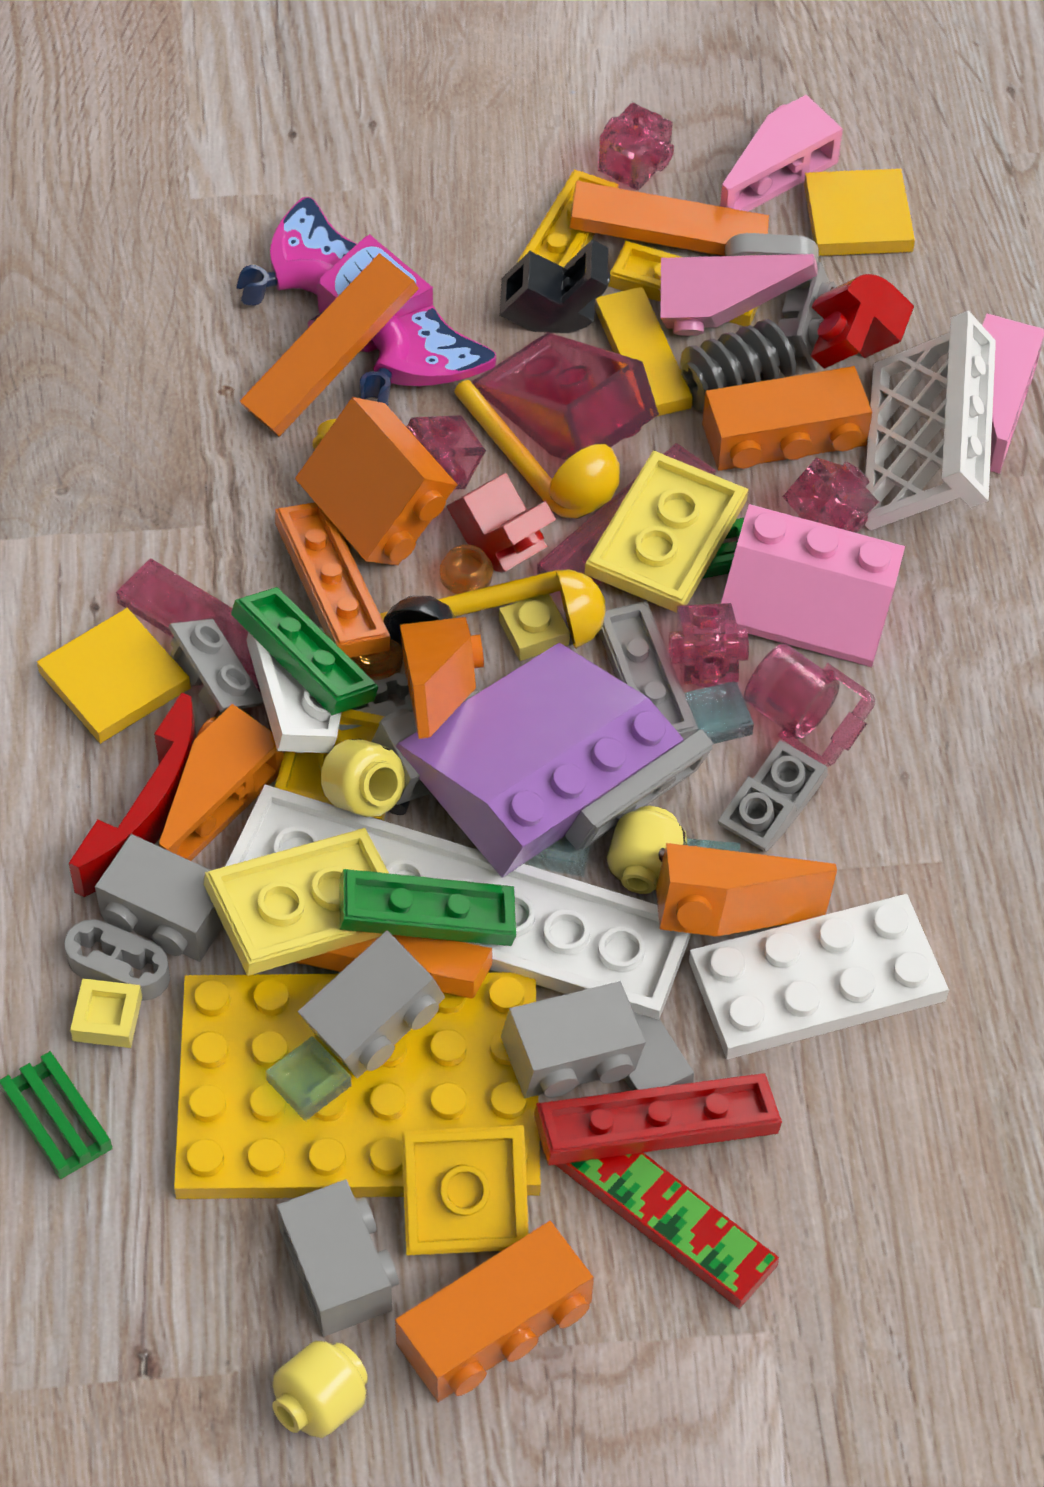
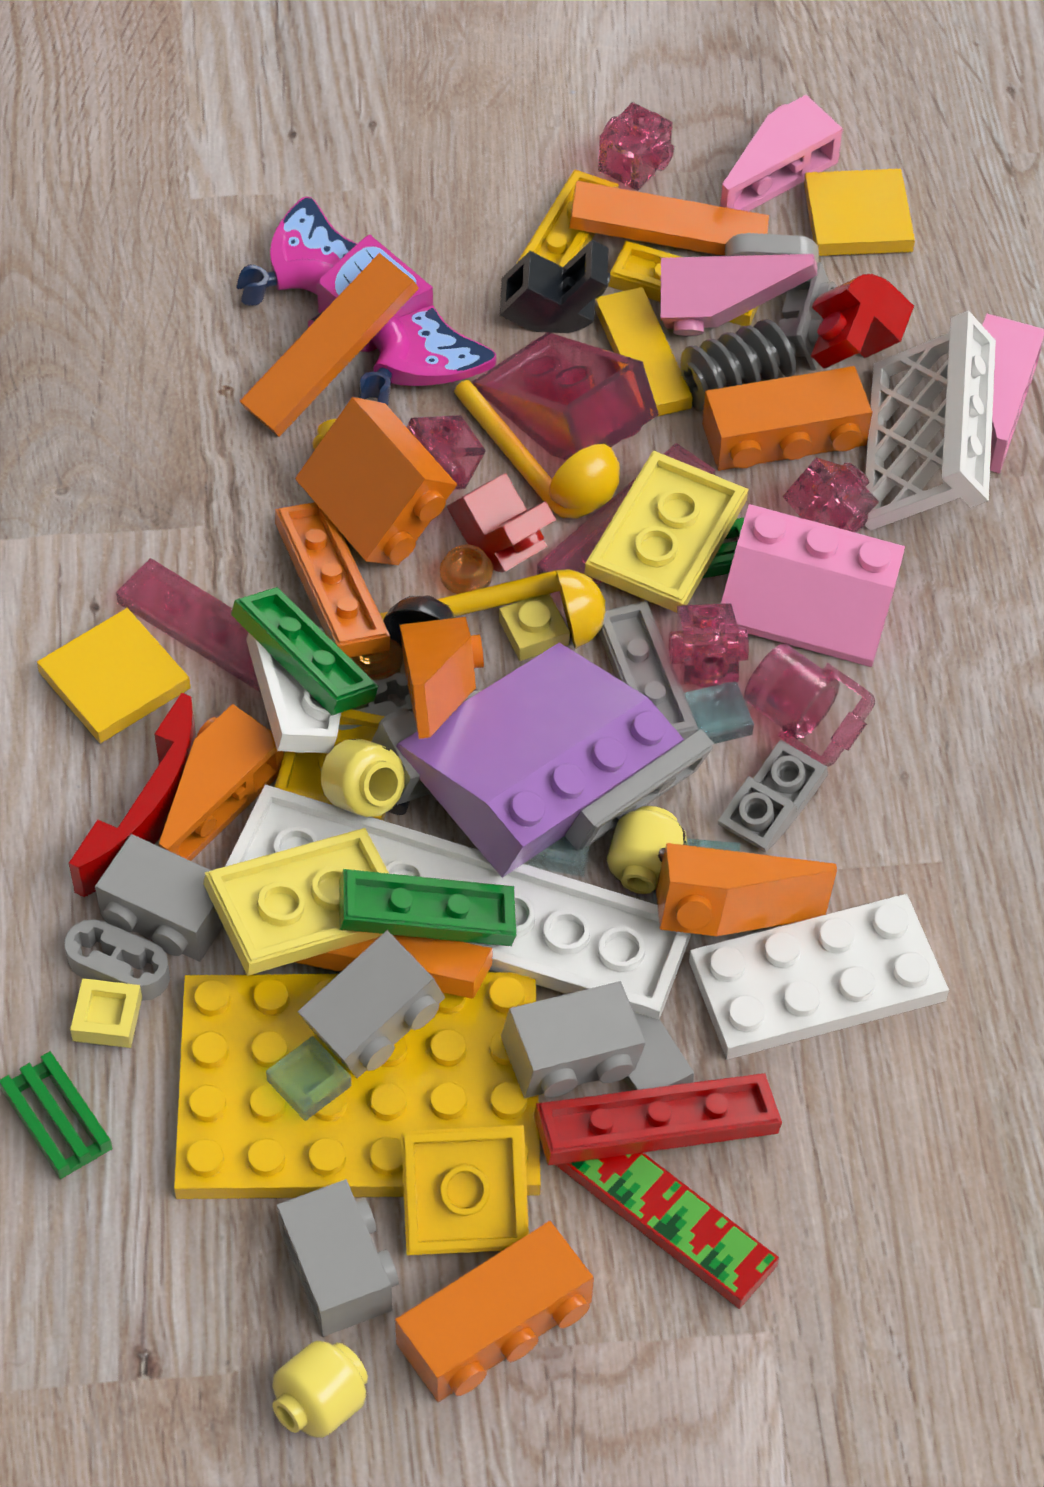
light grey hinge [168,619,264,718] -> none

